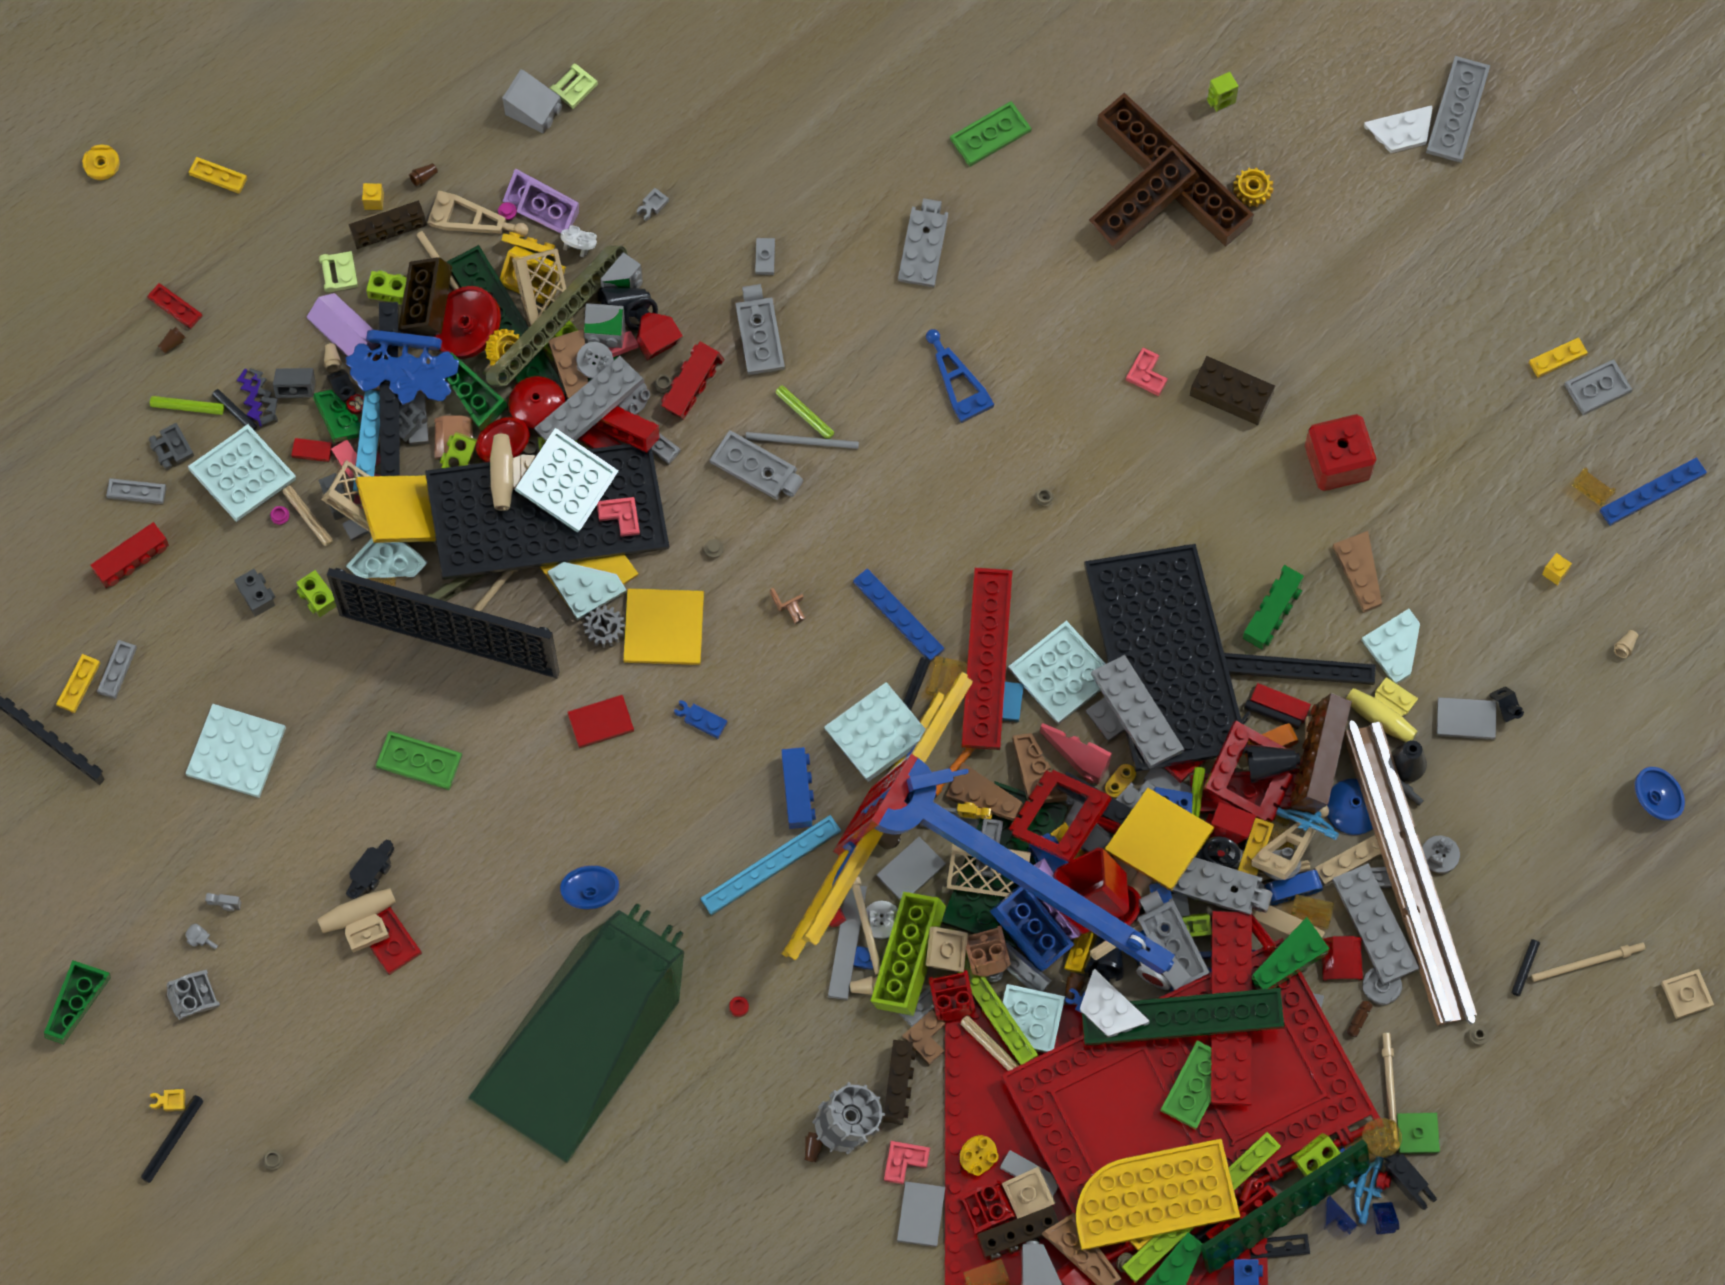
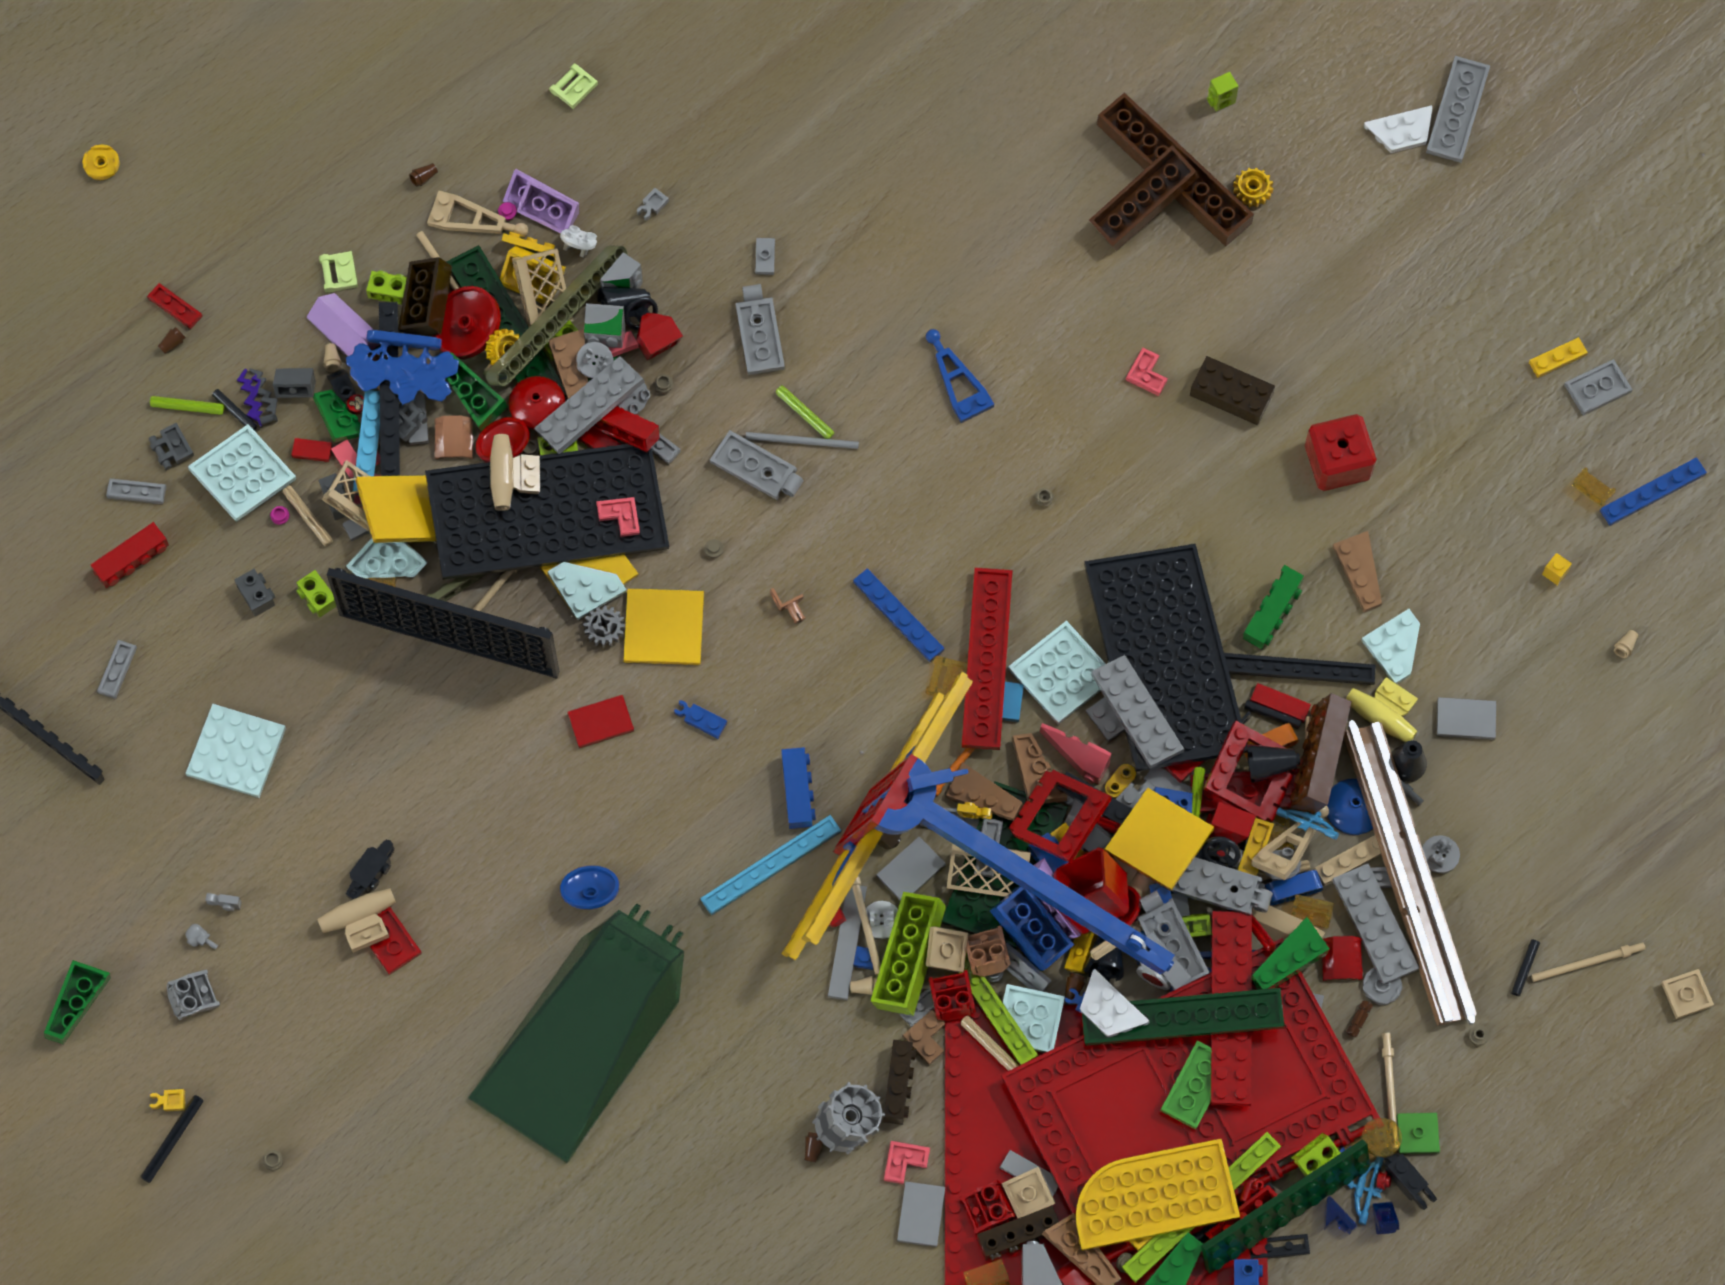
yellow plate [56,654,101,713] -> none
yellow plate [189,157,247,194] -> none
dark brown brick [349,200,427,249] -> none
yellow brick [362,183,384,210] -> none
bright green tile [376,731,462,790] -> none
lime brick [440,432,477,468] -> none
light grey slope [502,69,562,133] -> none
light aqua plate [514,428,618,533] -> none
red wedge [661,341,725,420] -> none
red tile [729,996,749,1017] -> none
light aqua plate [824,682,925,782] -> none
light grey hinge [898,198,948,288] -> none
black axle [903,657,930,711] -> none
bright green tile [950,101,1032,167] -> none
yellow plate [960,1135,999,1176] -> none
black bracket [1490,686,1524,722] -> none
blue dish [1635,767,1685,821] -> none

